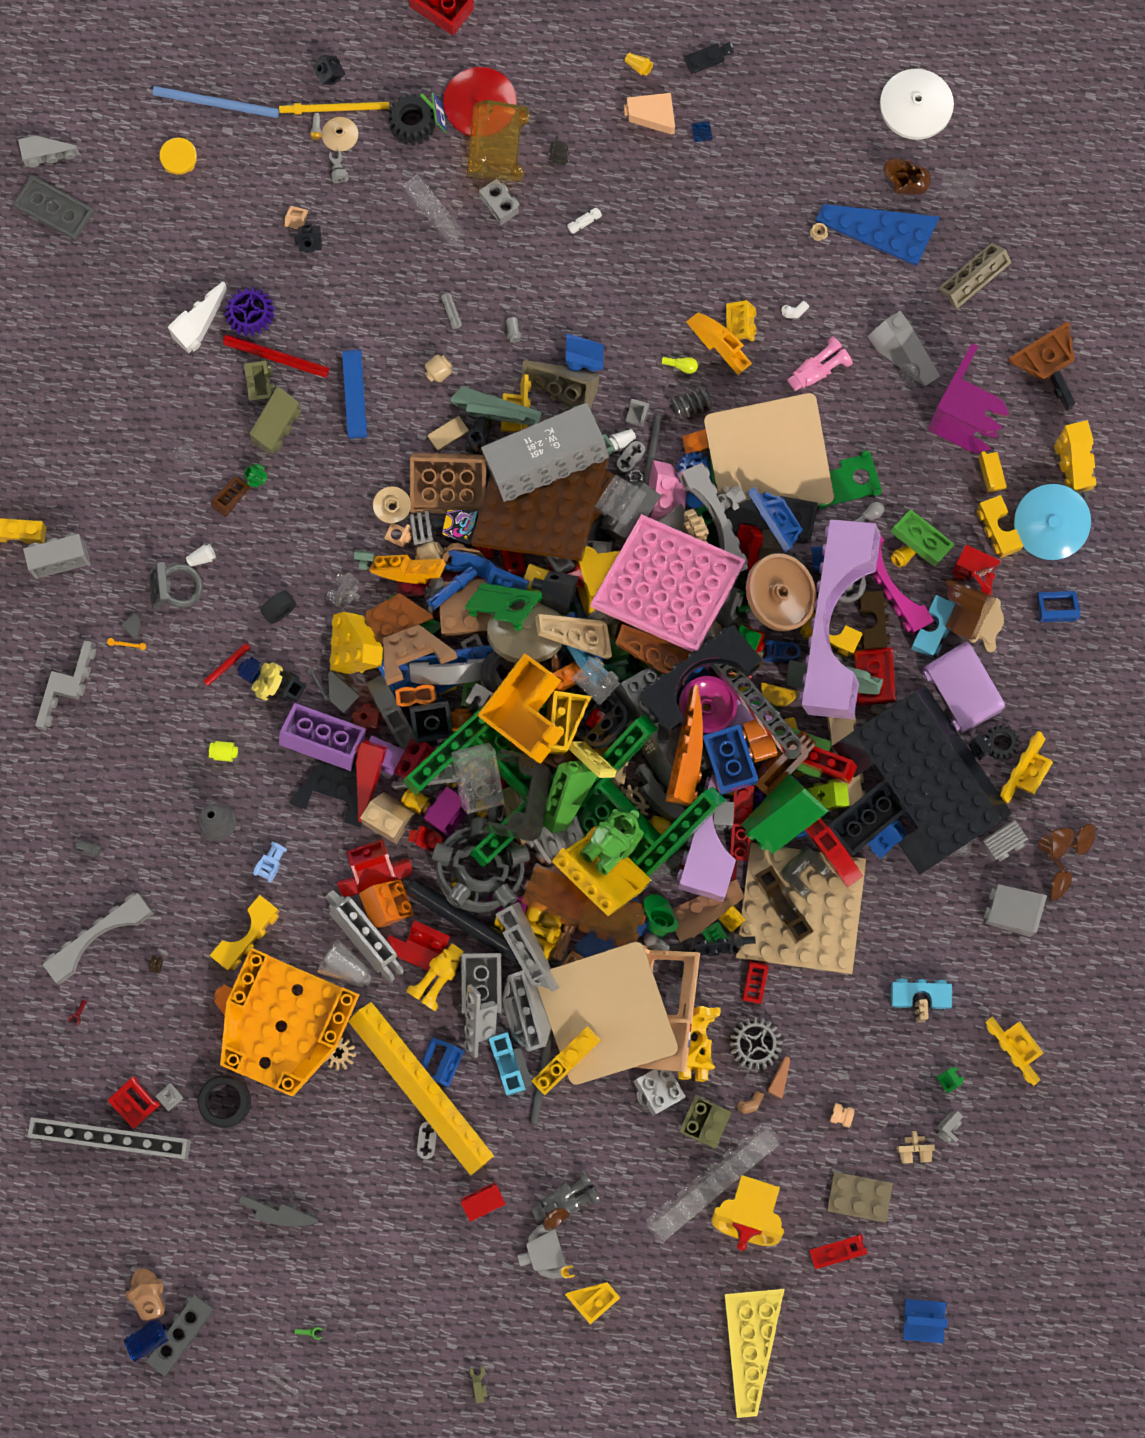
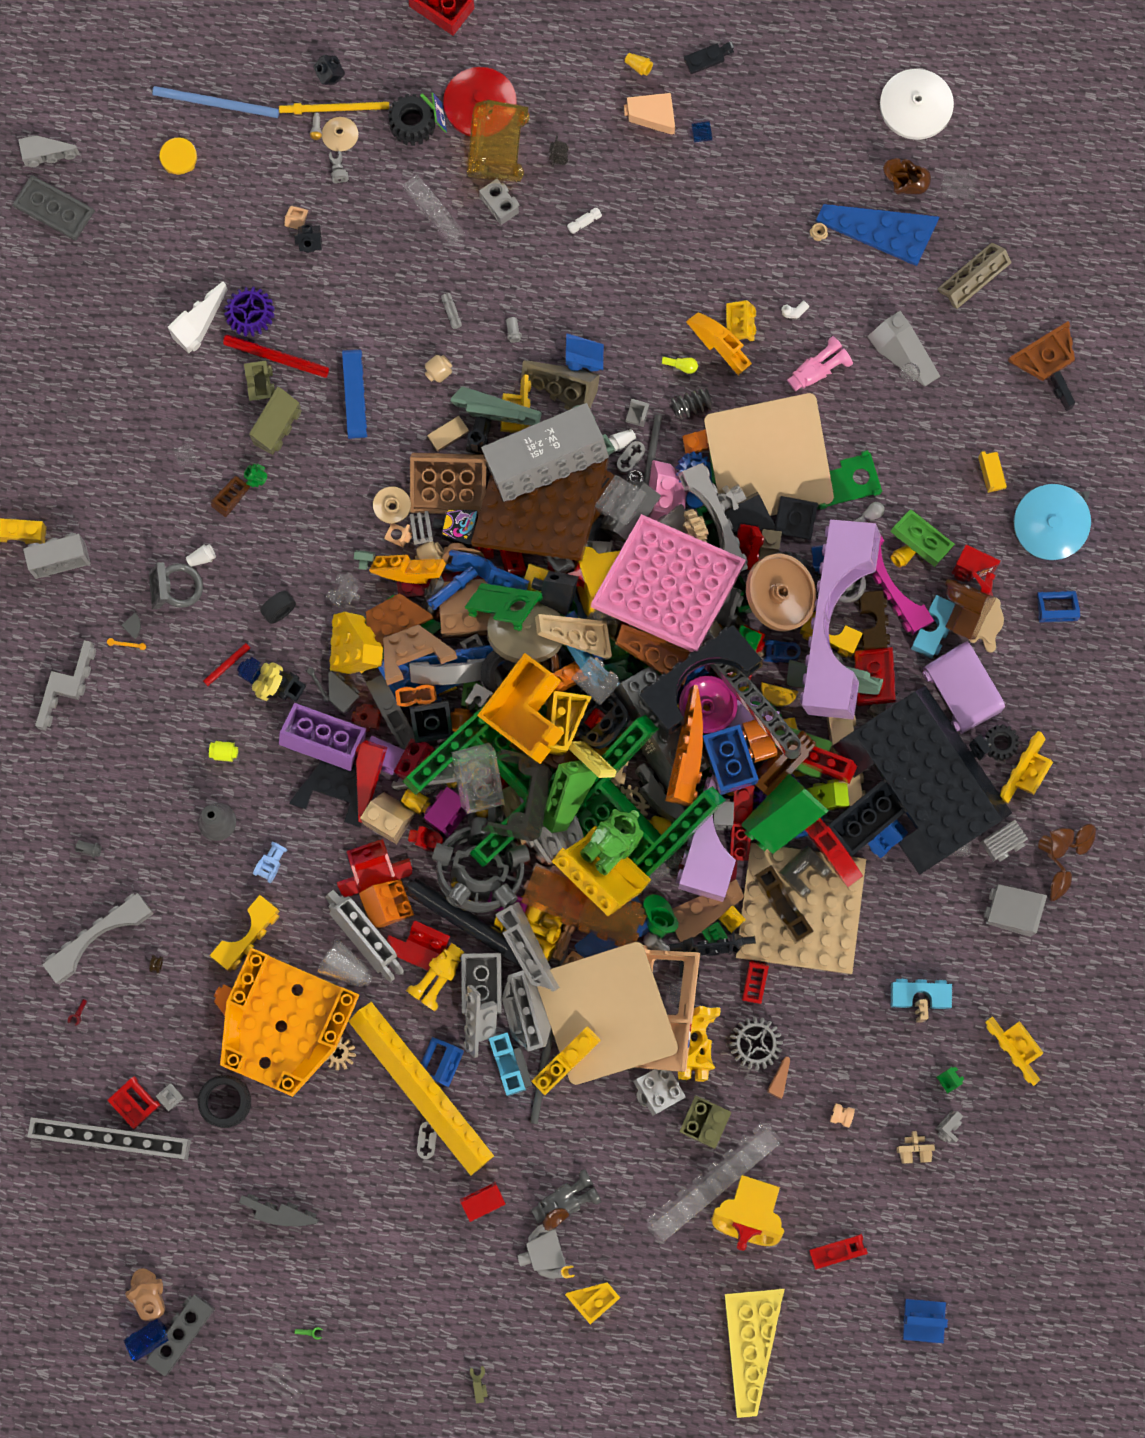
medium nougat arm [737,1091,764,1114] -> none
blue wing [748,487,802,553] -> none
dark tan plate [827,1172,893,1223] -> none
magenta piece [927,343,1009,453] -> none
yellow arch [976,495,1023,558] -> none
yellow brick [1054,420,1096,492] -> none

